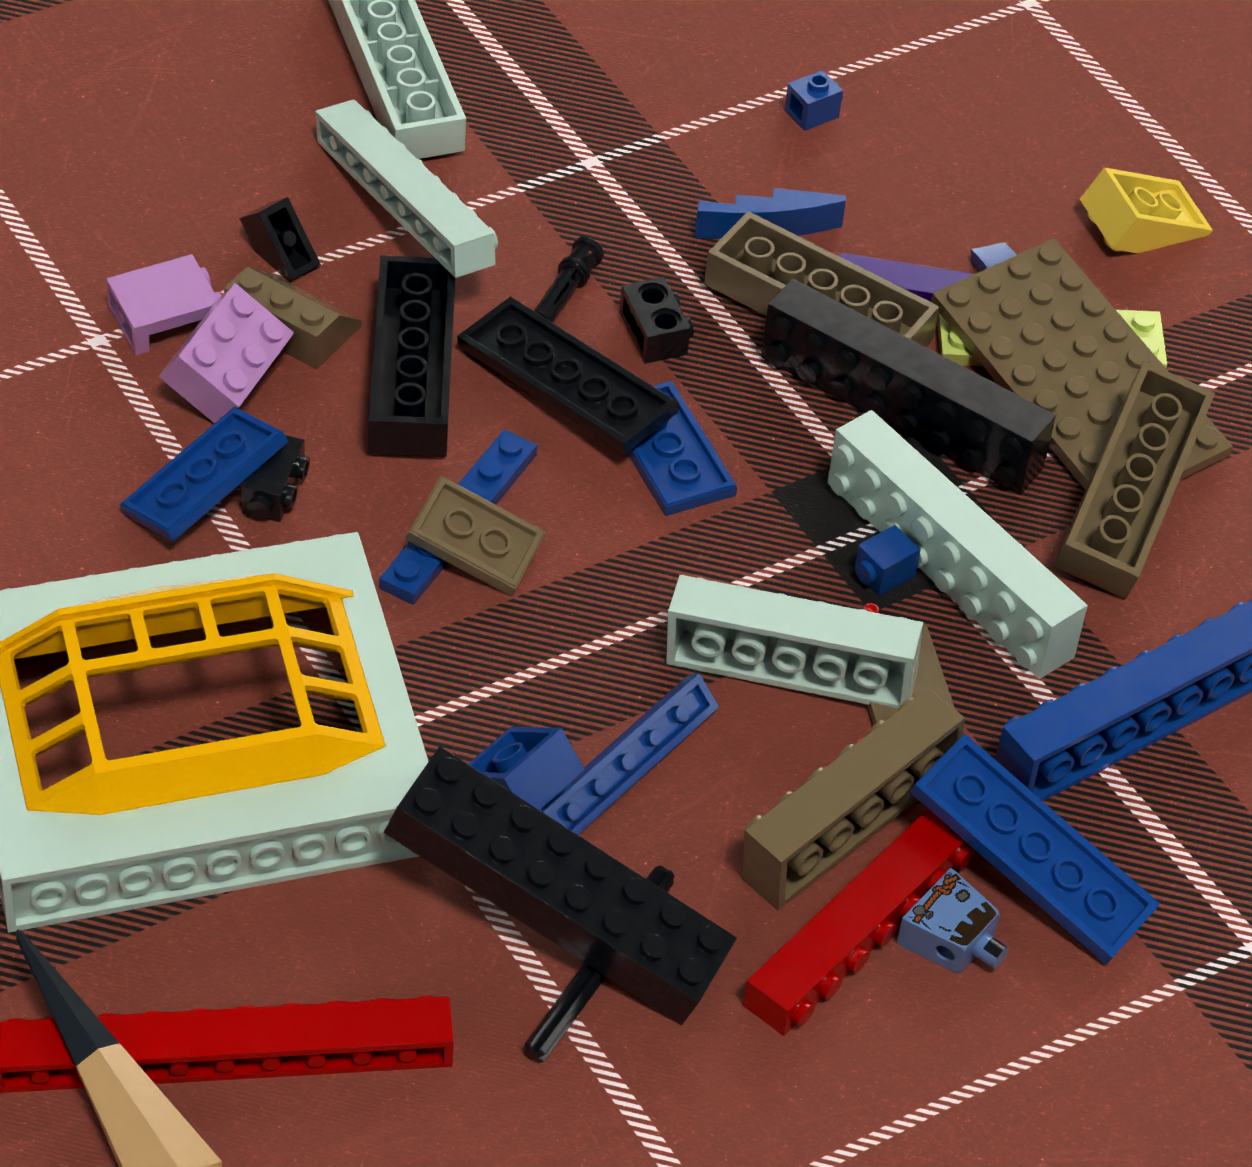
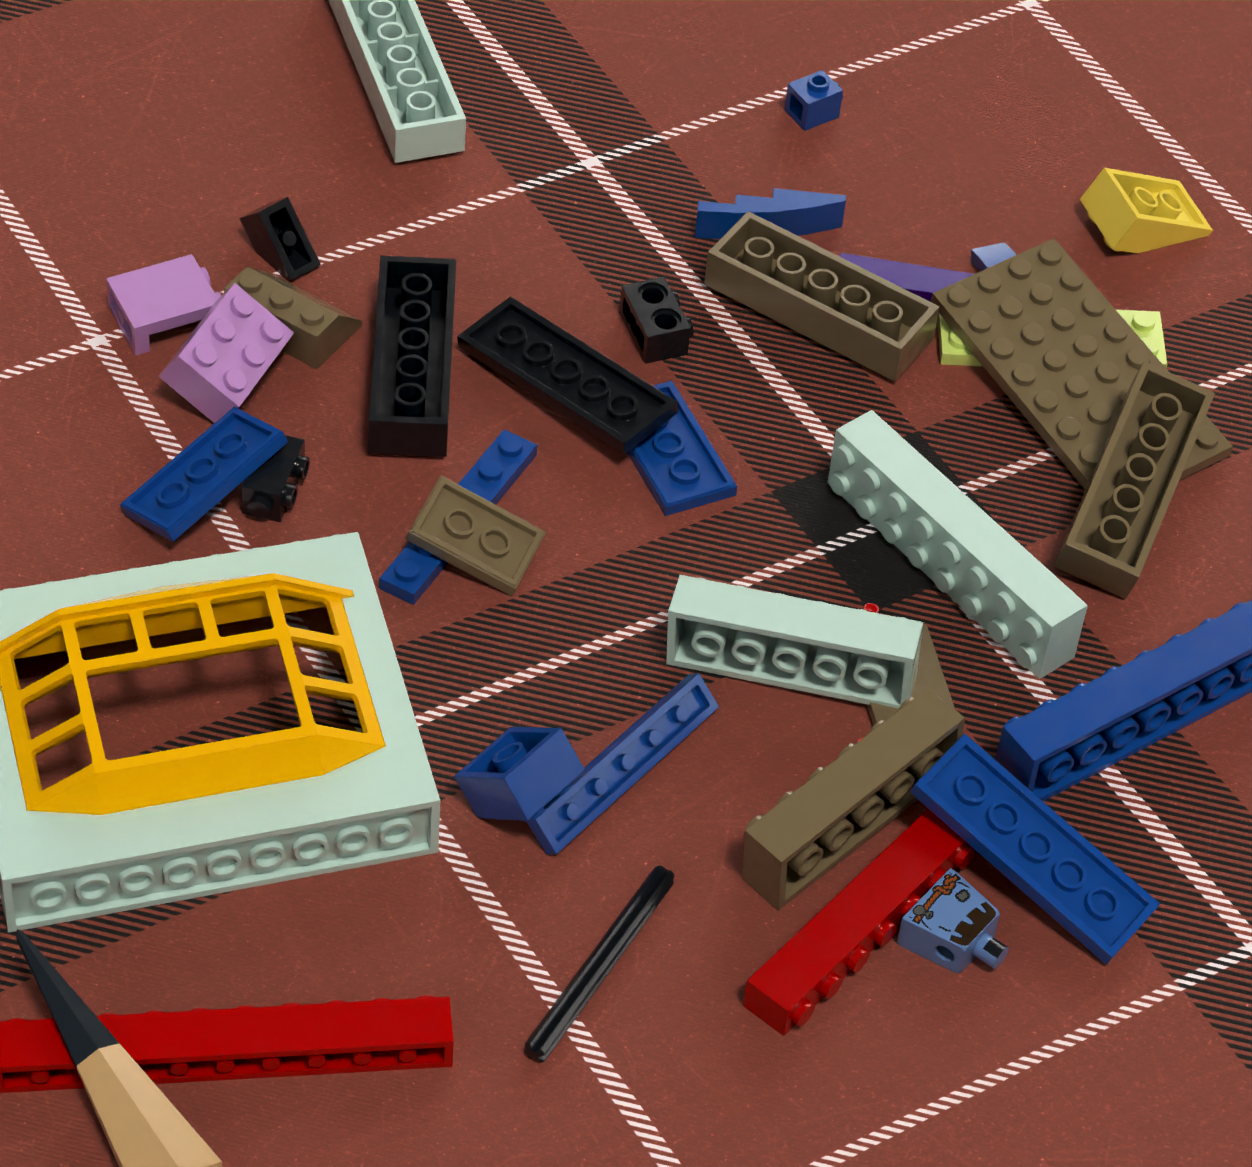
light aqua brick [315,99,498,278] -> none
black brick [383,746,737,1025] -> none
black pin [534,237,604,323] -> none
black brick [761,279,1056,495] -> none
blue brick [854,525,921,596] -> none

